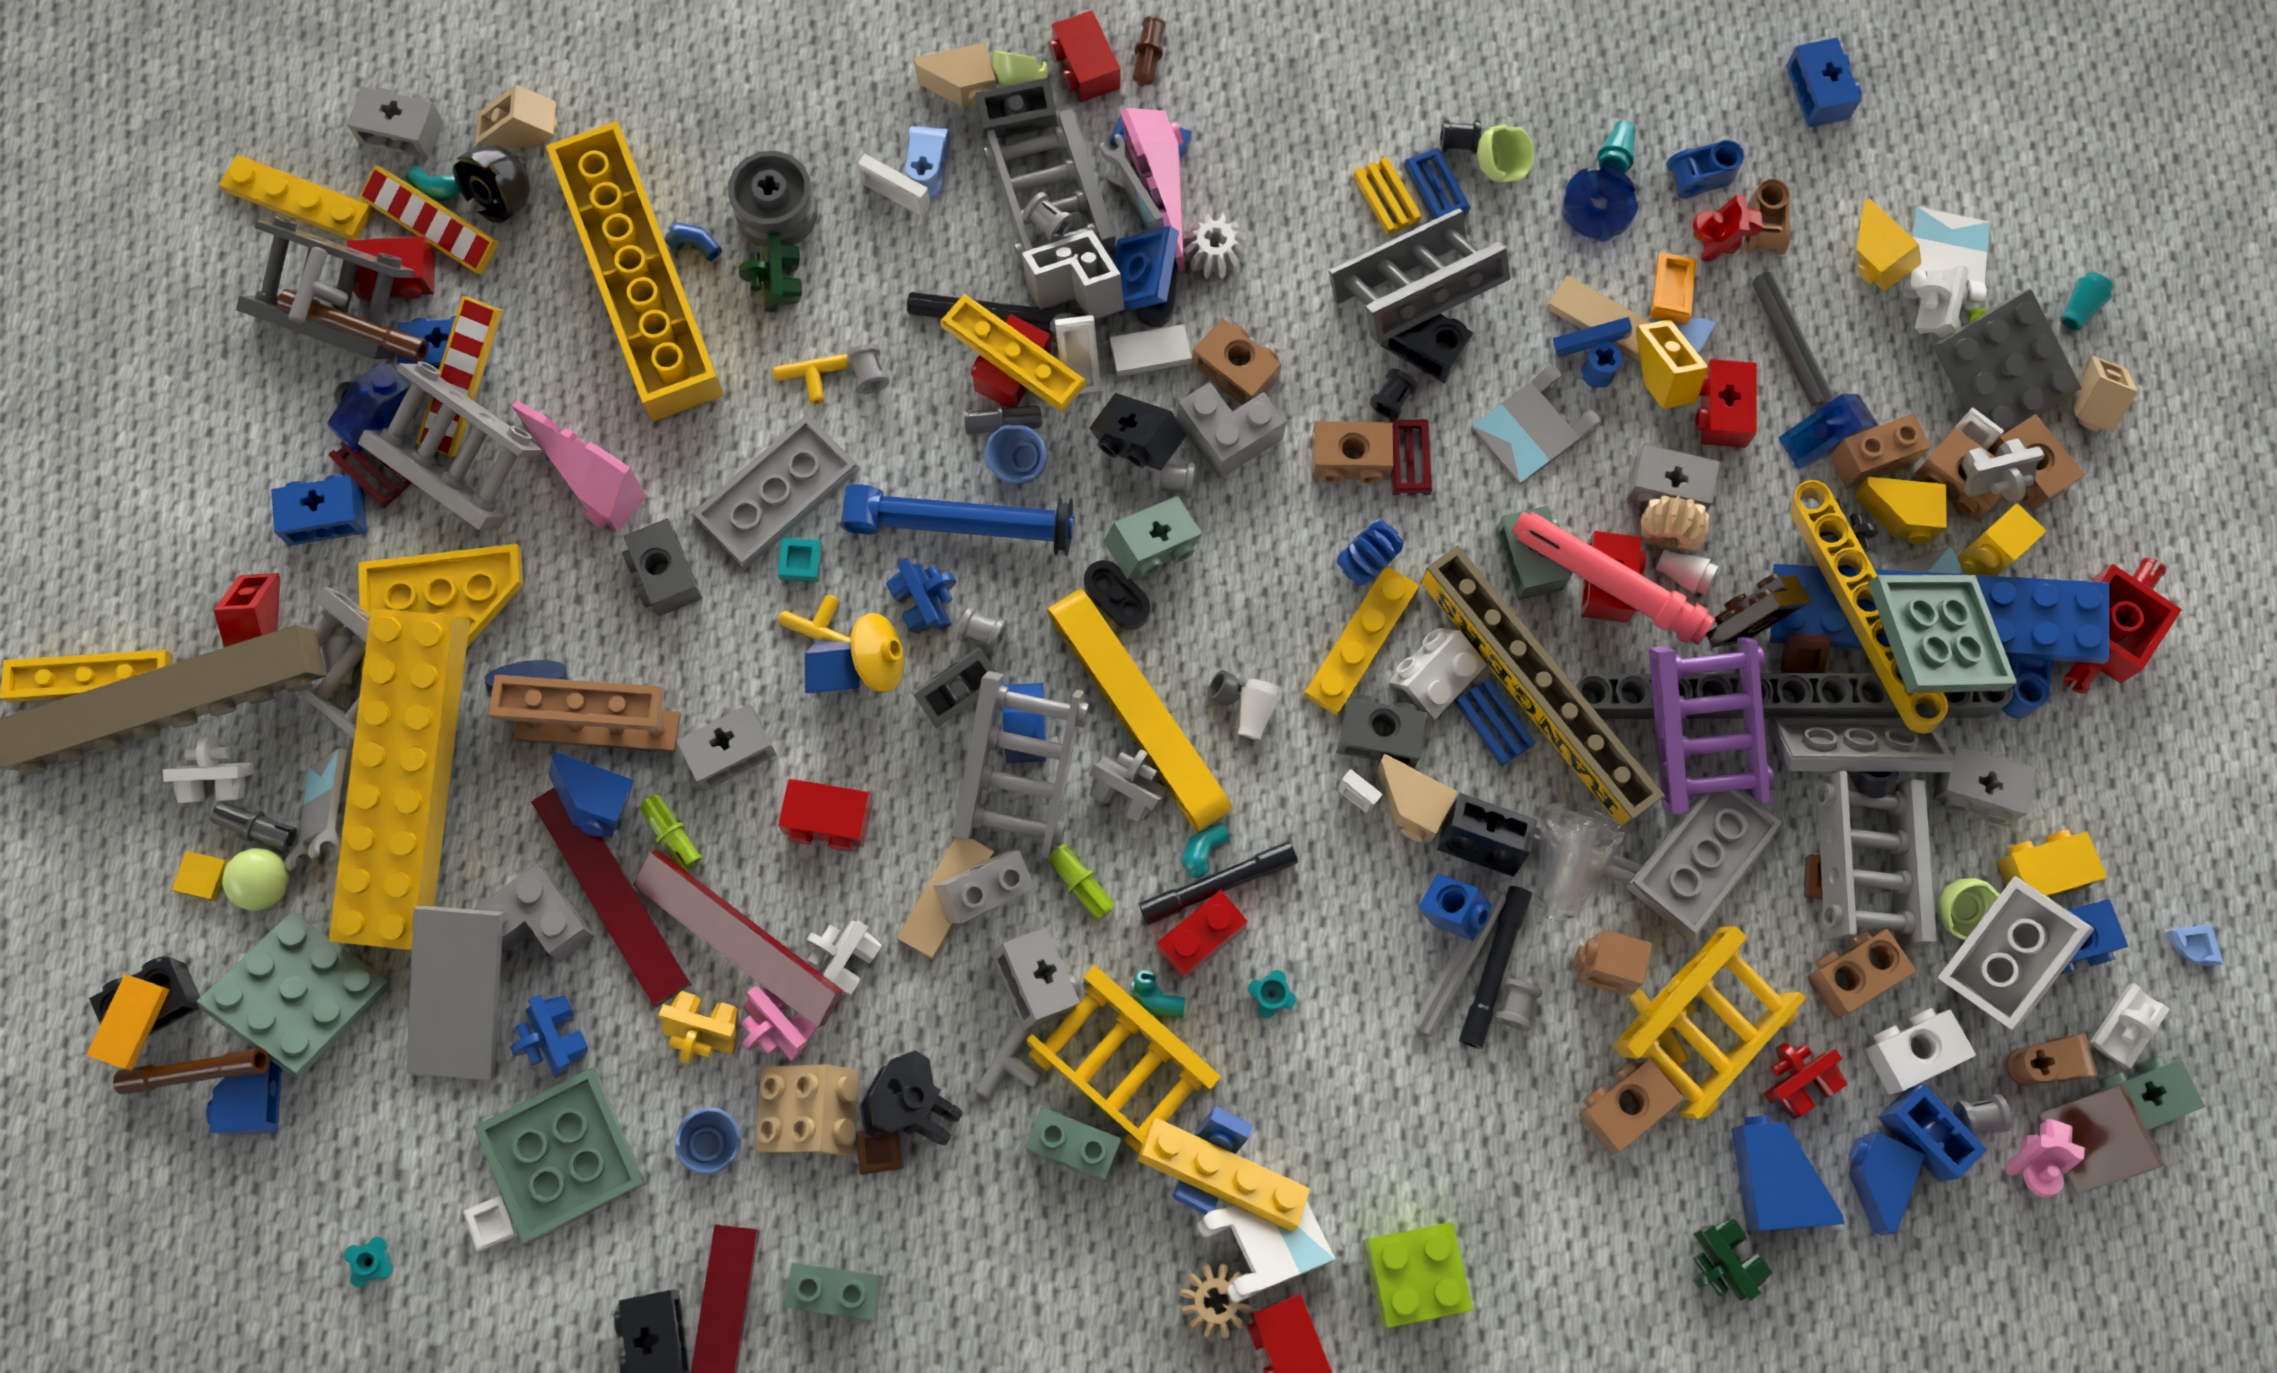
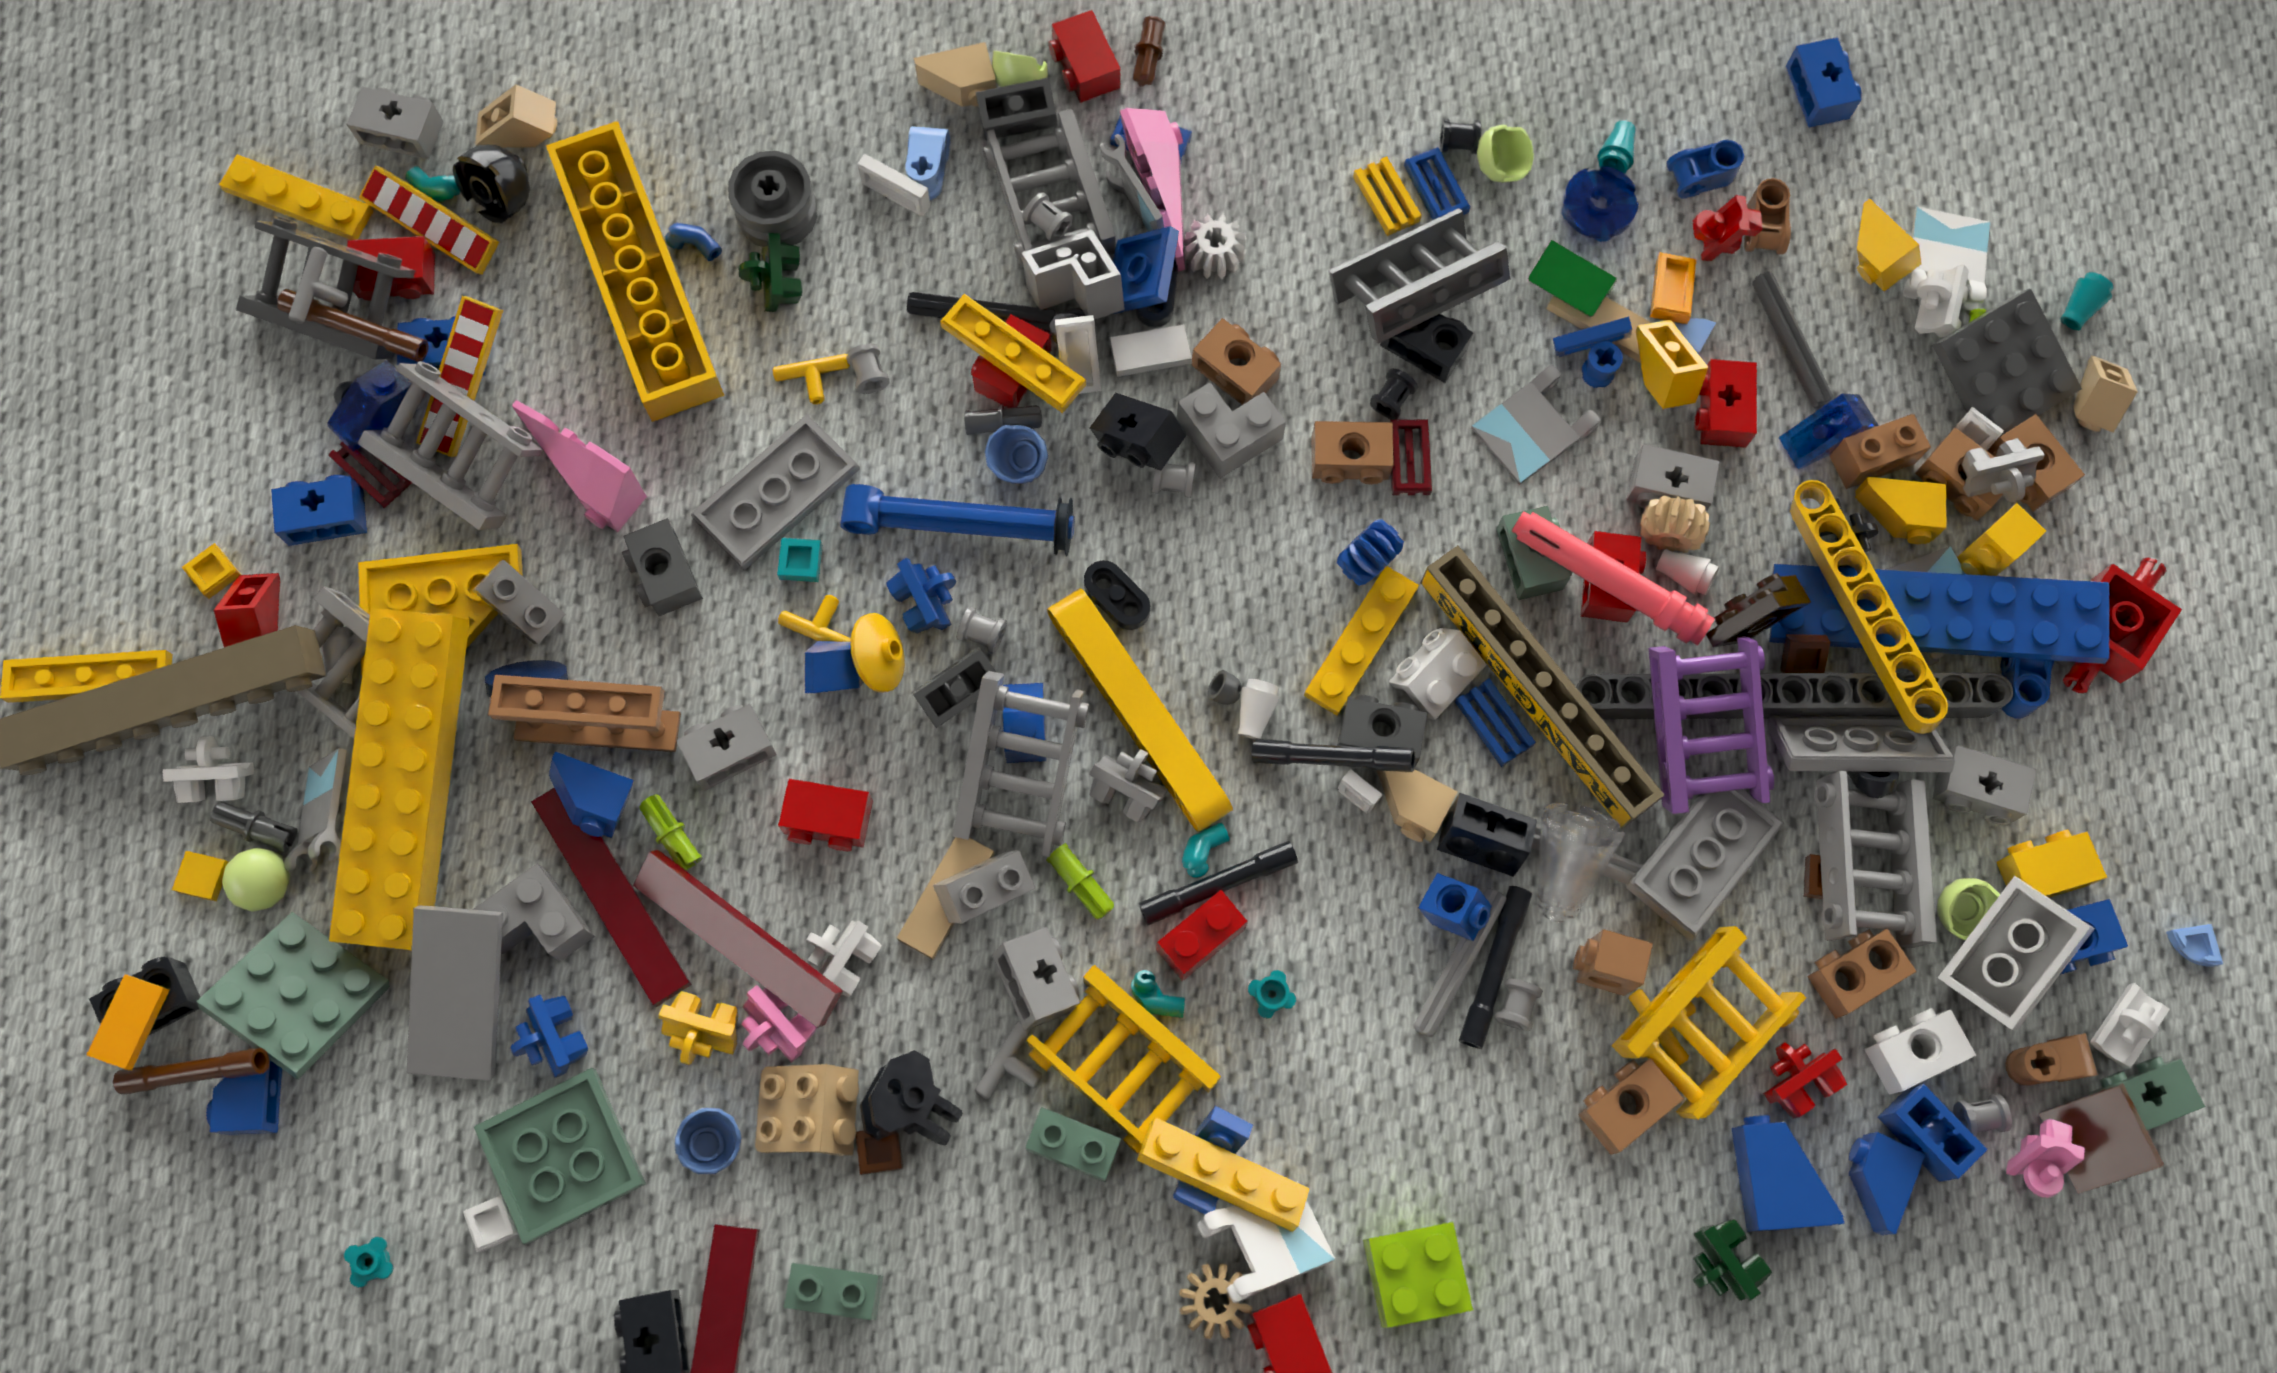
sand green brick [1103,496,1202,580] -> none
sand green plate [1868,575,2017,693] -> none
none -> yellow tile [182,543,241,599]
none -> light grey brick [472,560,566,644]
none -> black piece [1251,739,1416,772]
none -> green panel [1528,240,1617,317]

